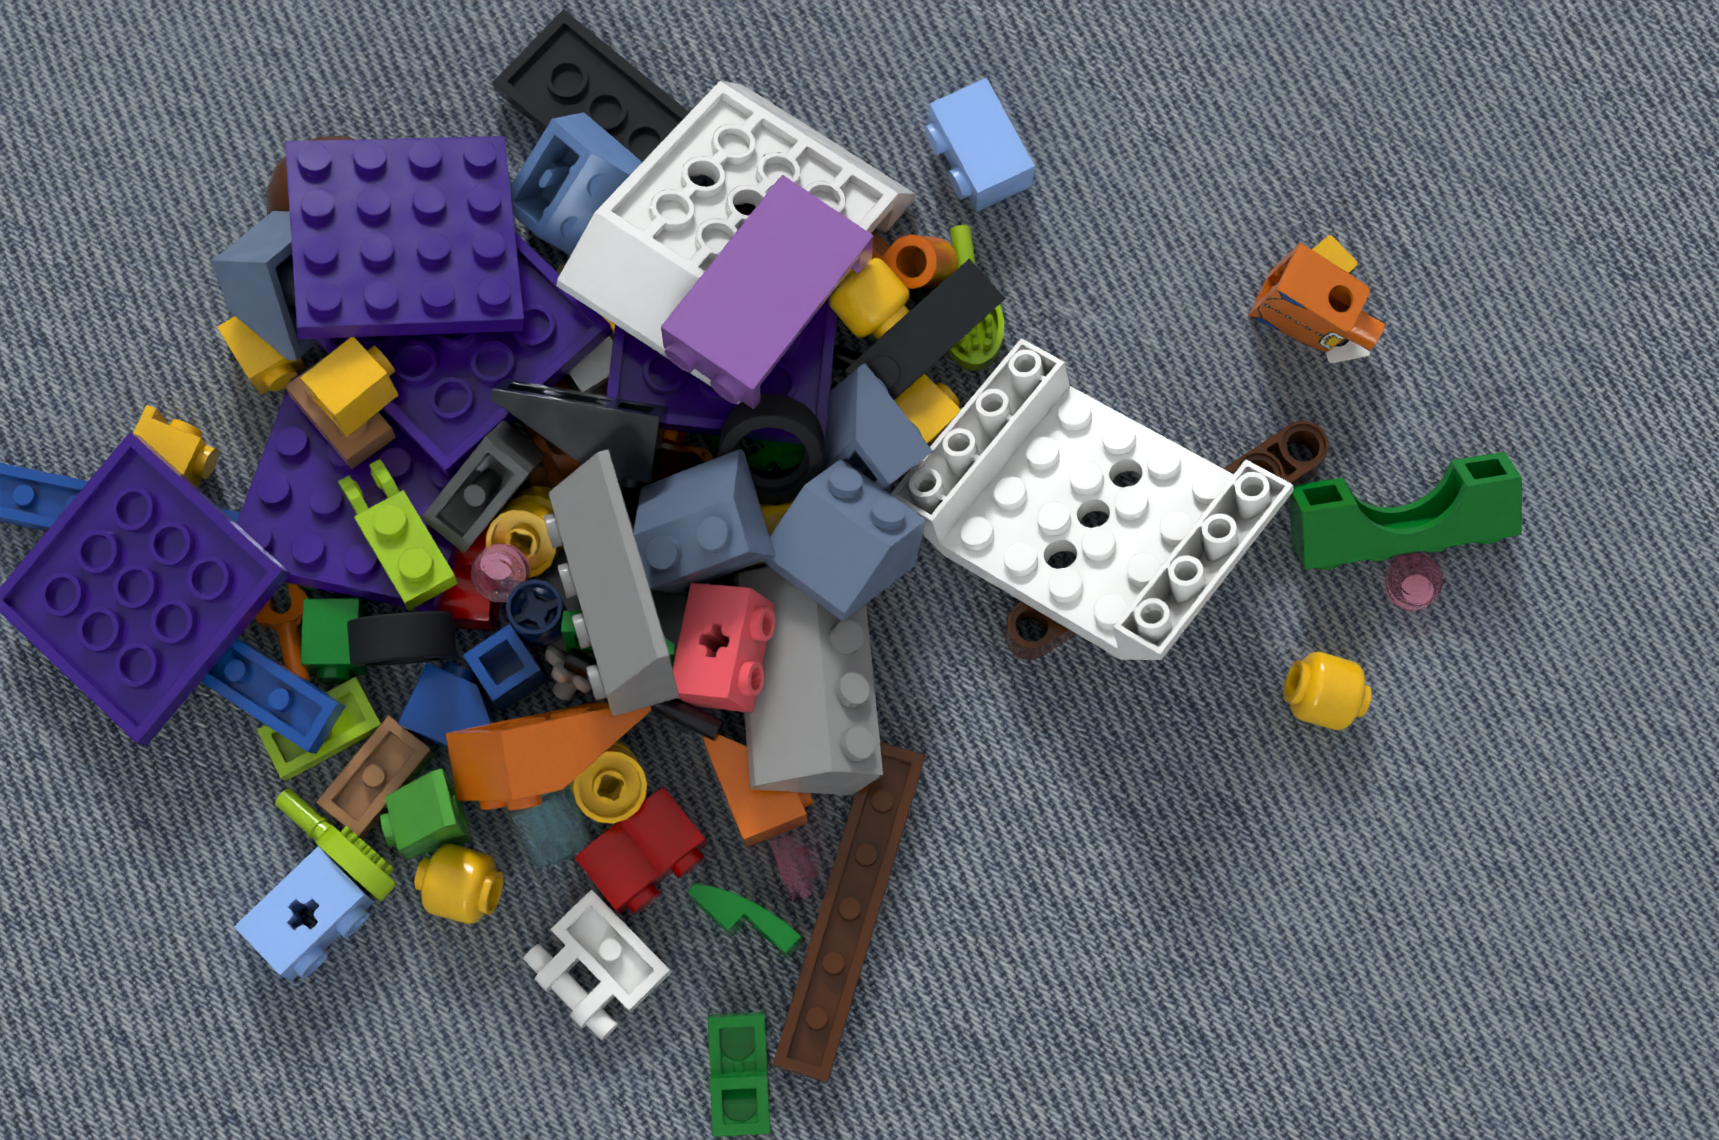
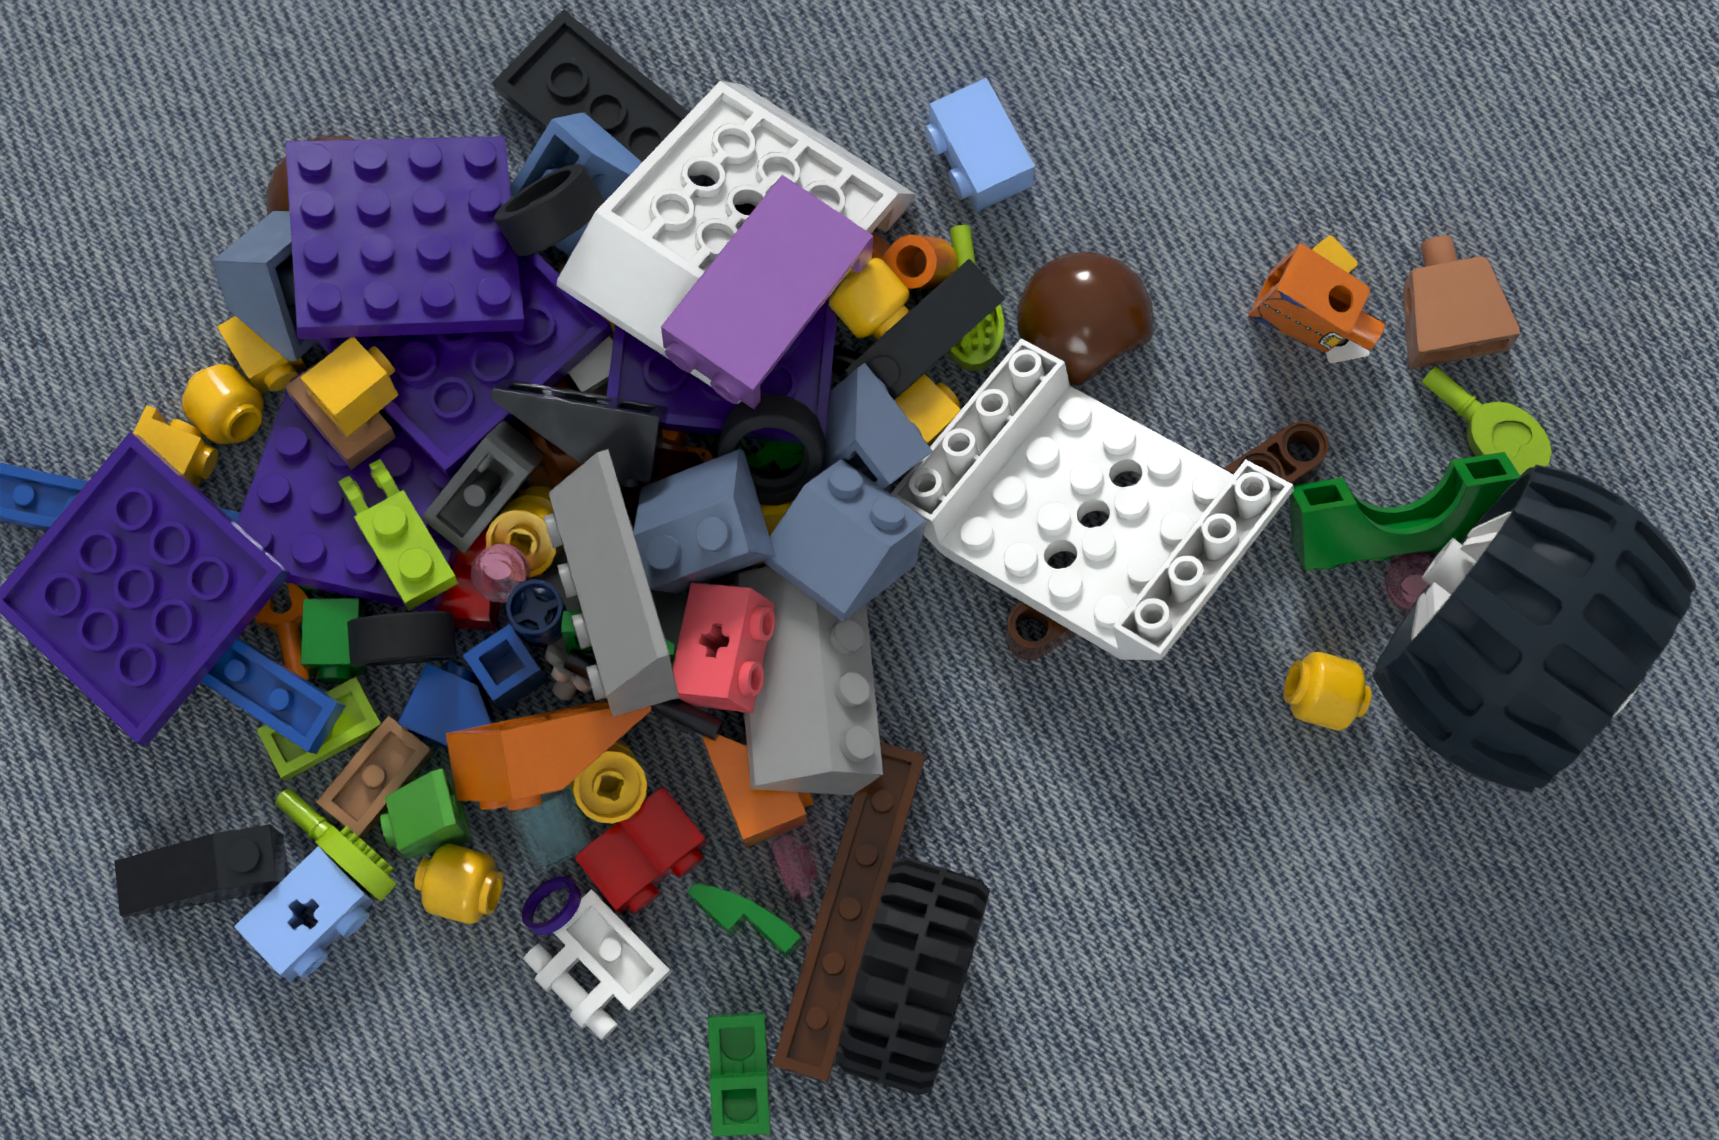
none -> black slope [114,824,288,917]
none -> yellow head [182,364,264,444]
none -> black tyre [494,164,605,257]
none -> dark purple piece [522,876,581,935]
none -> black tyre [835,858,990,1095]
none -> reddish brown cylinder [1017,251,1153,385]
none -> black wheel [1372,464,1696,793]
none -> nougat torso [1403,235,1520,369]
none -> lime piece [1422,366,1552,476]

